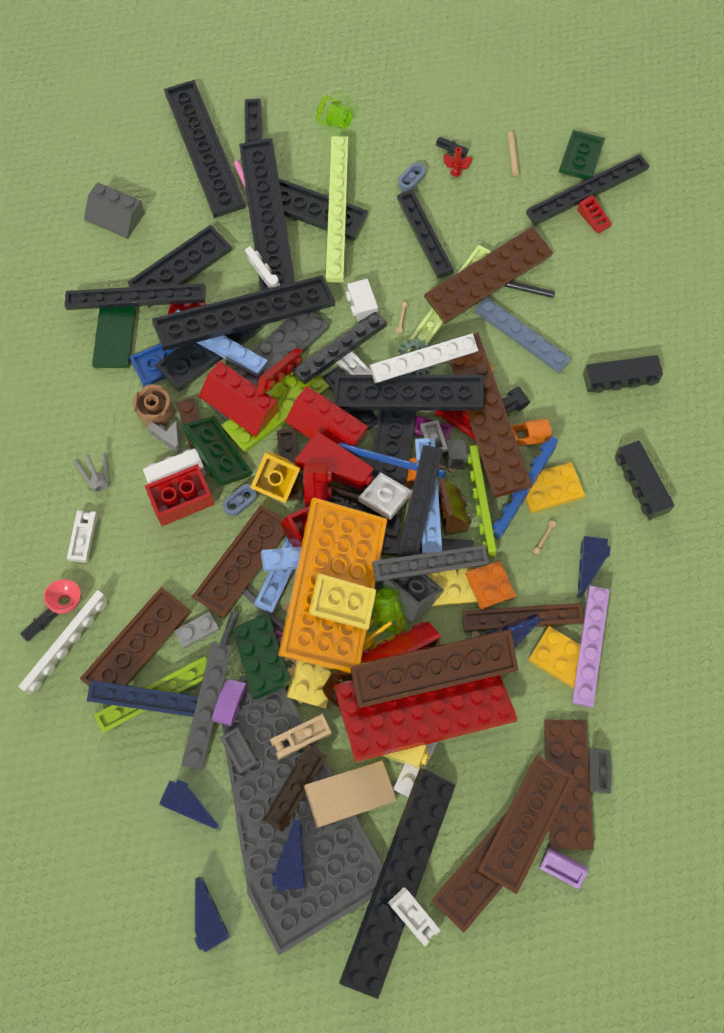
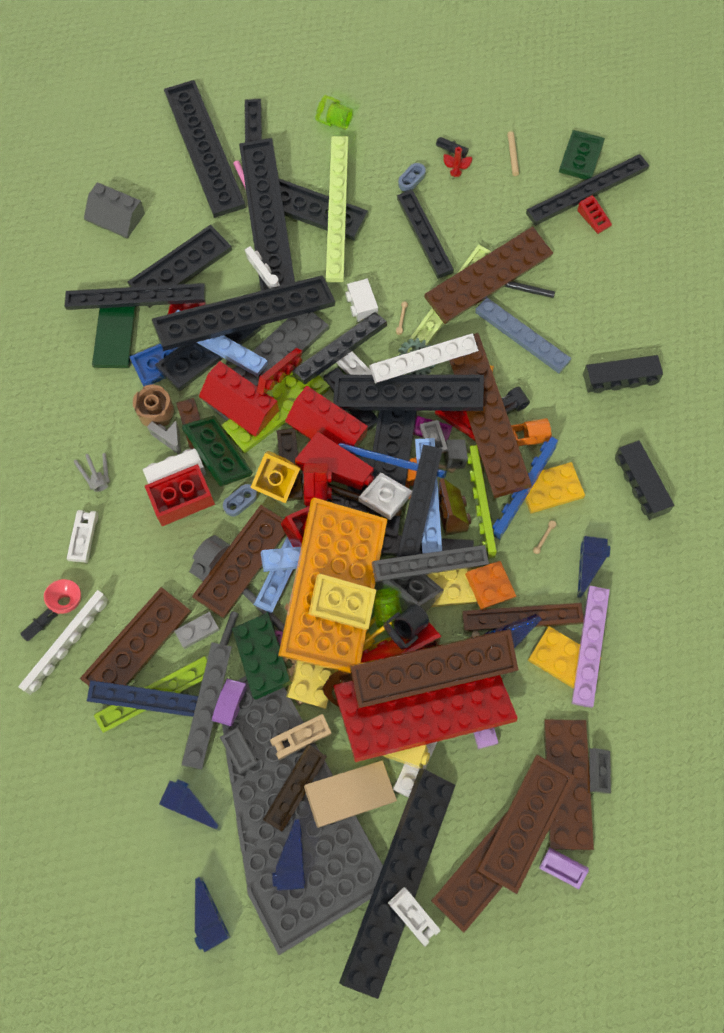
none -> dark grey brick [189,535,230,581]
none -> black piece [383,605,429,650]
none -> lavender plate [473,728,498,749]

